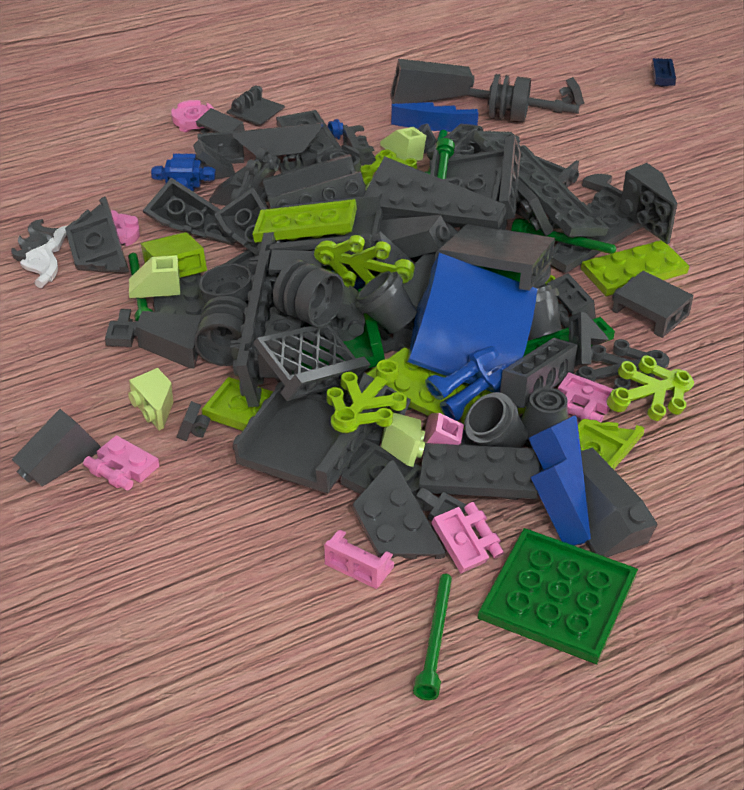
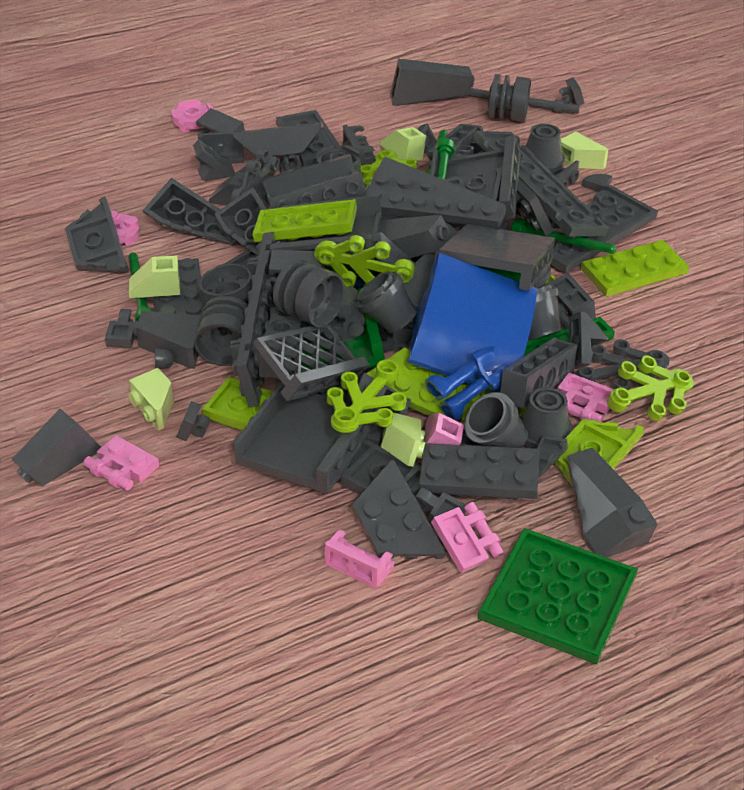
white piece [11,219,67,288] -> none
lime panel [141,232,207,278] -> none
blue piece [151,153,216,192] -> none
dark grey hinge [227,85,285,125] -> none
blue plate [327,119,343,140] -> none
blue slope [391,102,479,132] -> none
green piece [413,573,452,701] -> none
blue slope [528,415,591,546] -> none
dark grey panel [612,271,694,338] -> none
dark grey slope [620,163,678,244] -> none
dark blue plate [651,58,676,87] -> none
none -> dark grey hinge [155,348,174,369]
none -> dark grey piece [526,123,565,174]
none -> yellowish green slope [561,131,609,169]

